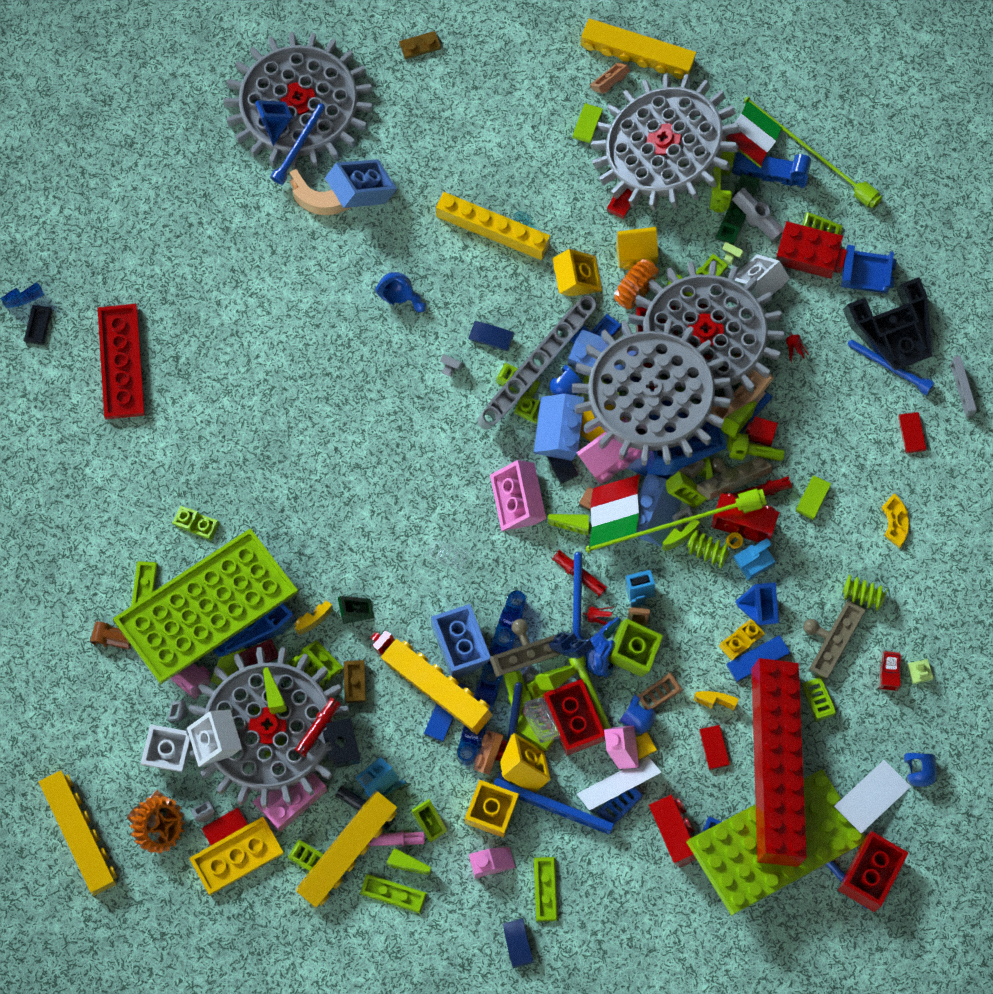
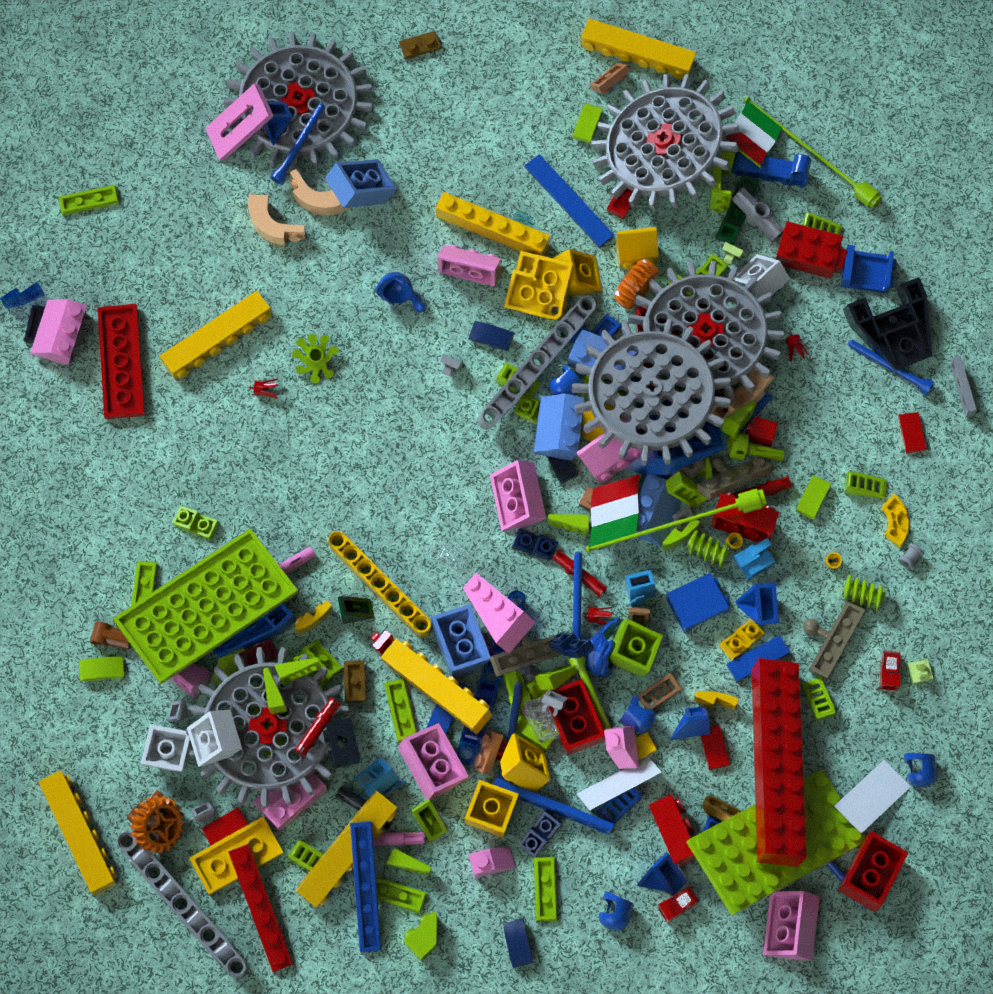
none -> bright pink slope [30,299,87,365]
none -> lime tile [58,185,119,216]
none -> lime slope [79,657,124,681]
none -> light grey beam [117,831,248,979]
none -> yellow brick [159,291,272,380]
none -> bright pink piece [206,83,273,160]
none -> red plate [228,844,293,972]
none -> light nougat arch [248,194,306,246]
none -> red piece [249,378,279,399]
none -> lime slope [274,658,320,685]
none -> bright pink axle [278,547,316,574]
none -> lime animal [292,334,339,384]
none -> yellow beam [328,531,431,638]
none -> blue tile [350,821,381,952]
none -> lime tile [384,678,417,743]
none -> bright pink slope [397,723,469,800]
none -> lime slope [403,911,437,962]
none -> bright pink slope [438,245,501,286]
none -> bright pink wedge [463,573,536,654]
none -> yellow slope [504,251,575,320]
none -> dark blue slope [511,528,558,561]
none -> dark blue slope [518,810,563,858]
none -> blue tile [525,154,614,248]
none -> light grey tile [542,690,567,717]
none -> blue helmet [599,891,634,931]
none -> blue slope [636,852,688,895]
none -> red leg [657,886,700,924]
none -> blue panel [666,573,730,634]
none -> blue slope [669,706,710,740]
none -> pearl gold plate [702,796,742,821]
none -> bright pink slope [763,891,820,960]
none -> yellow hinge [825,552,842,569]
none -> lime slope [844,471,887,499]
none -> light grey bush [898,543,924,570]

